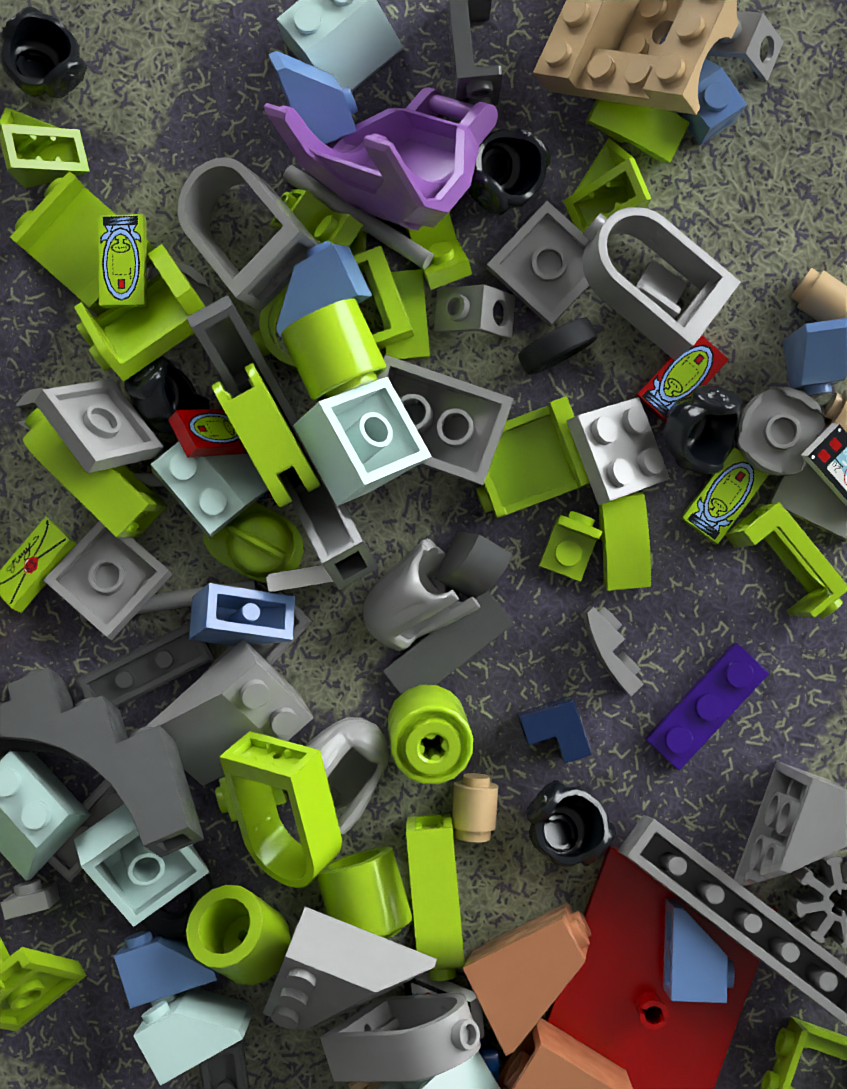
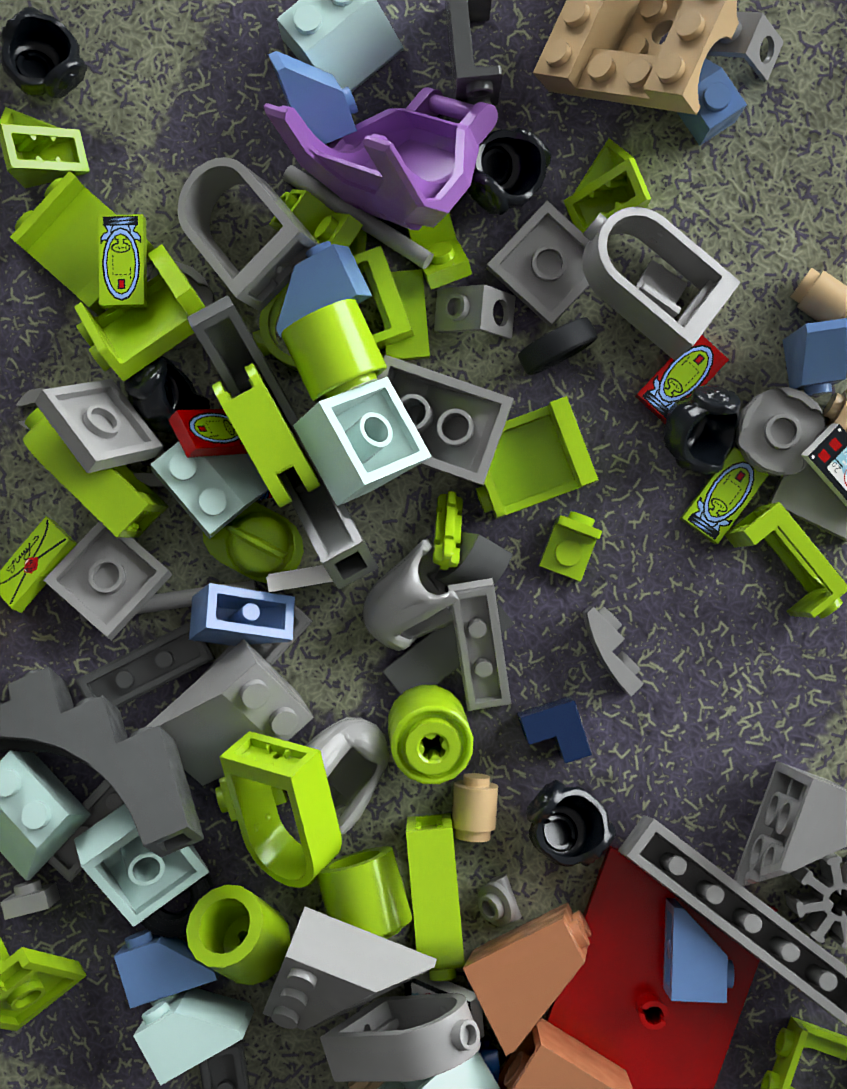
light grey plate [567,397,670,505] -> none
lime slope [586,99,690,163] -> none
lime slope [599,492,651,591] -> none
dark purple plate [644,642,770,771] -> none
none -> lime axle [433,491,463,570]
none -> light grey tile [448,578,511,711]
none -> light grey plate [478,874,522,927]

